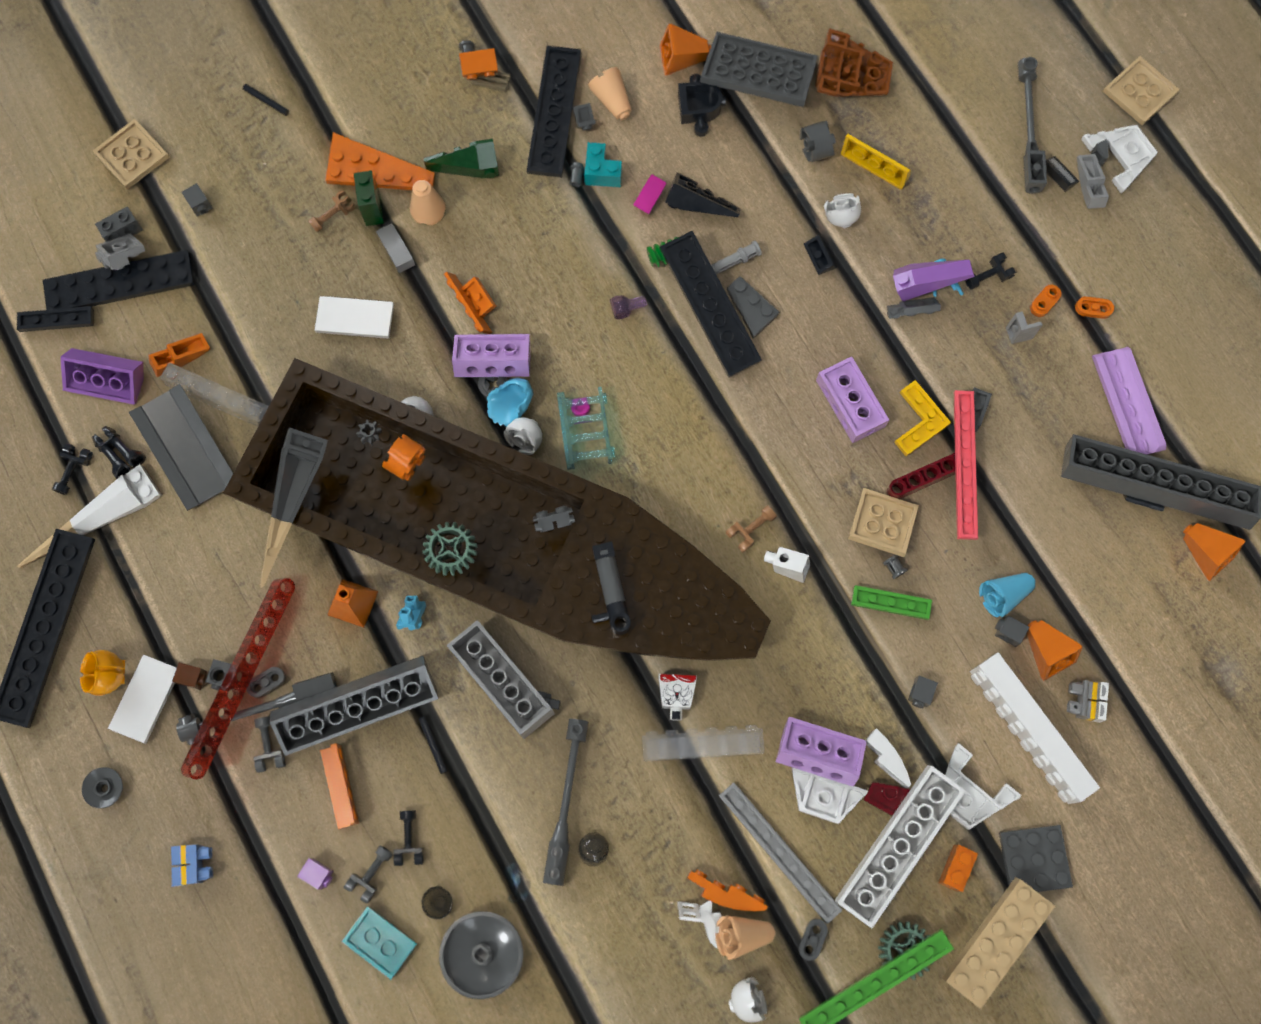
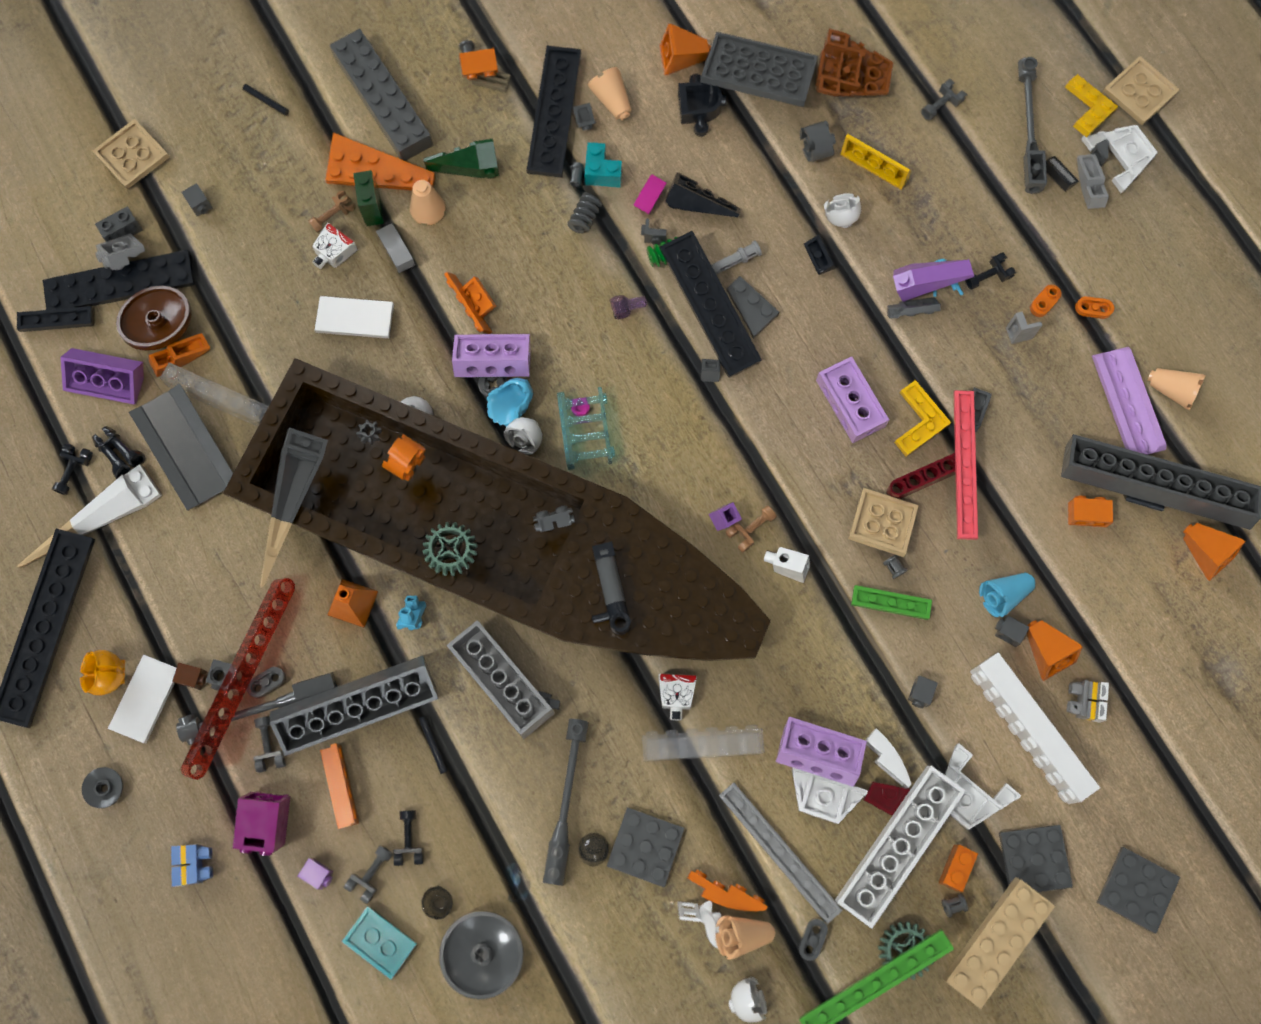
none -> reddish brown dish [116,286,192,351]
none -> magenta container [232,791,291,856]
none -> white torso [312,223,357,269]
none -> dark grey brick [330,29,433,161]
none -> dark grey piece [567,192,602,234]
none -> dark grey plate [607,807,684,888]
none -> dark grey bracket [641,218,667,245]
none -> dark grey slope [701,359,720,382]
none -> medium lavender brick [709,502,742,531]
none -> dark grey bar [921,79,968,120]
none -> dark grey bush [941,893,968,918]
none -> yellow plate [1065,74,1118,138]
none -> orange brick [1068,496,1113,527]
none -> dark grey plate [1097,847,1180,934]
none -> light nougat cone [1147,368,1206,410]

